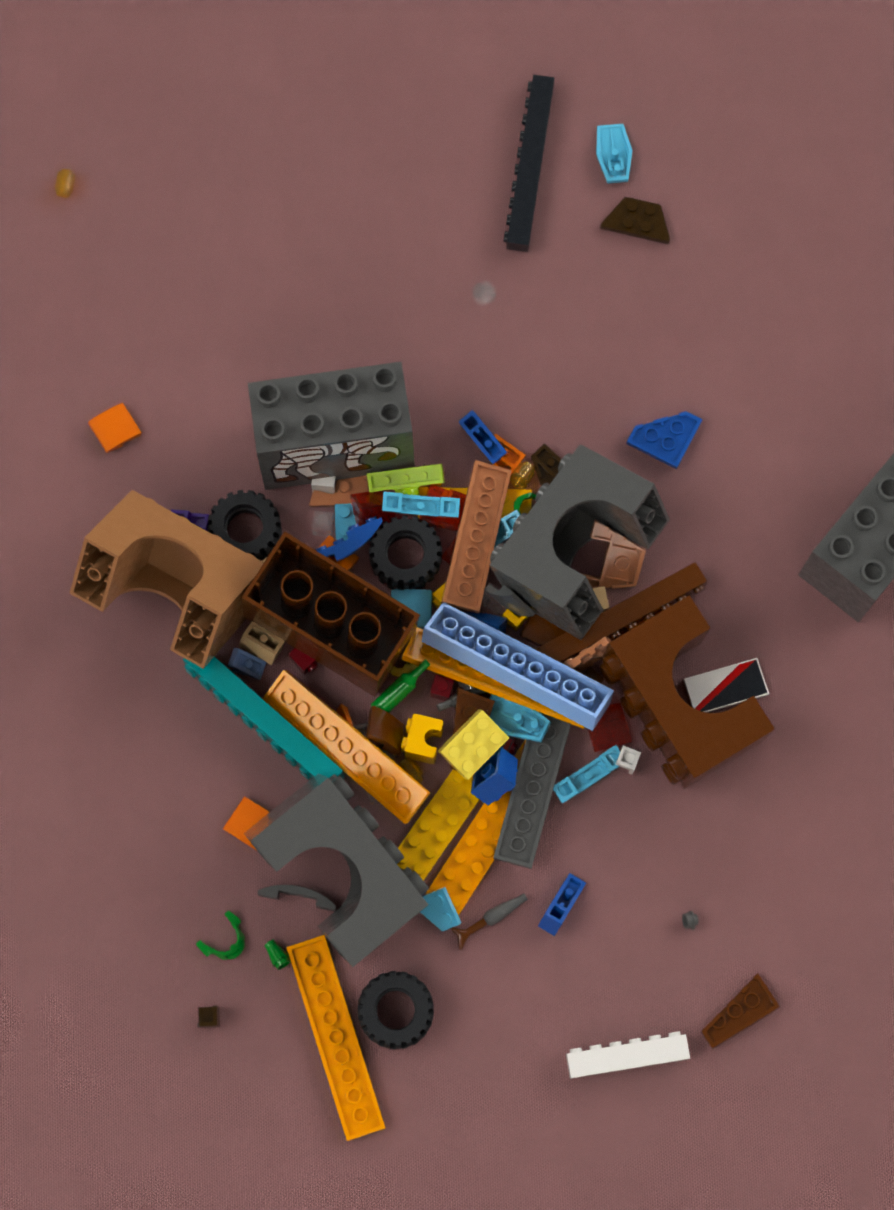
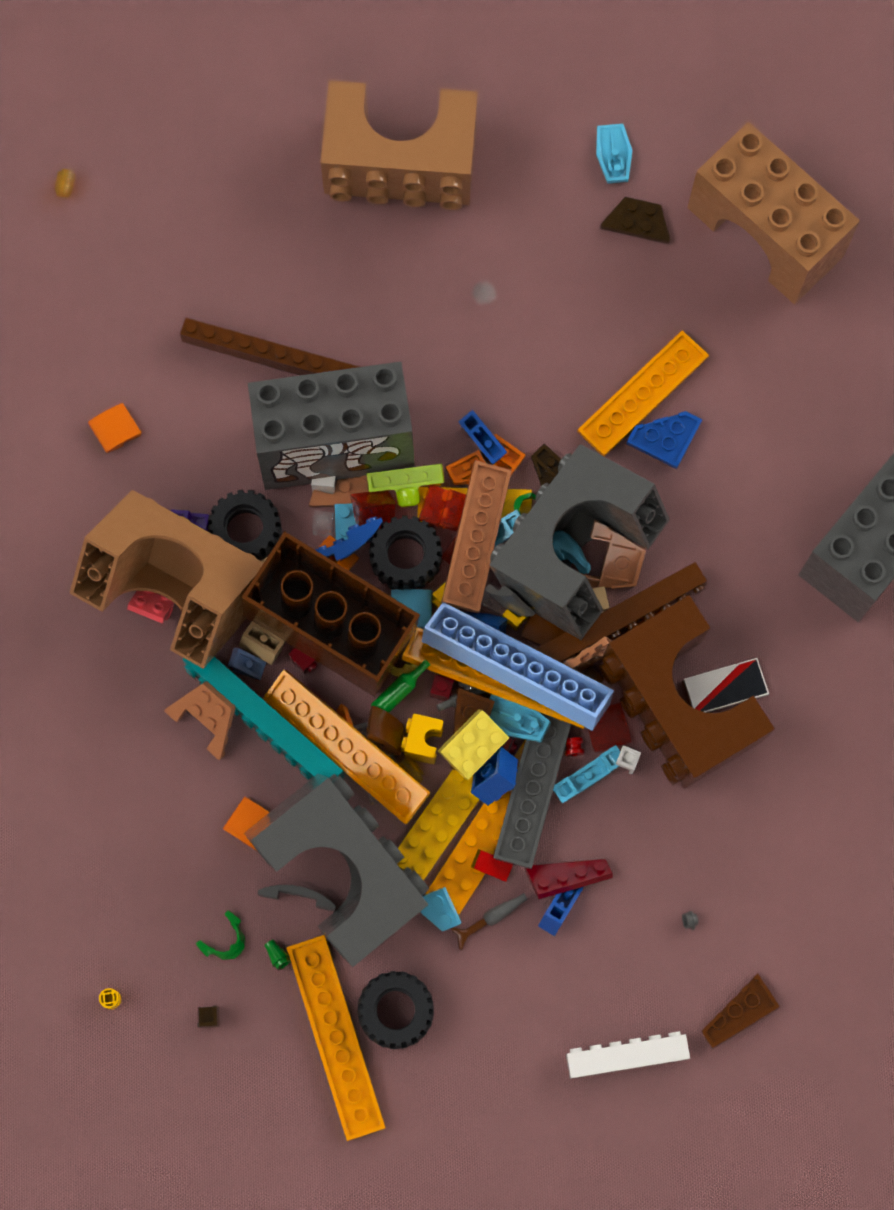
medium azure slope [382,492,460,518] -> none
black brick [503,74,555,252] -> none
clear yellow brick [510,461,535,489] -> none
none -> yellow wheel [99,988,121,1010]
none -> coral plate [127,591,175,624]
none -> nougat wing [164,681,236,760]
none -> reddish brown brick [180,317,359,375]
none -> medium nougat arch [320,80,478,210]
none -> orange wing [445,450,486,485]
none -> red tile [471,849,513,882]
none -> dark red wing [525,859,613,900]
none -> medium azure piece [553,530,591,574]
none -> red wheel [565,737,584,757]
none -> light orange plate [577,330,709,457]
none -> medium nougat arch [687,121,860,305]

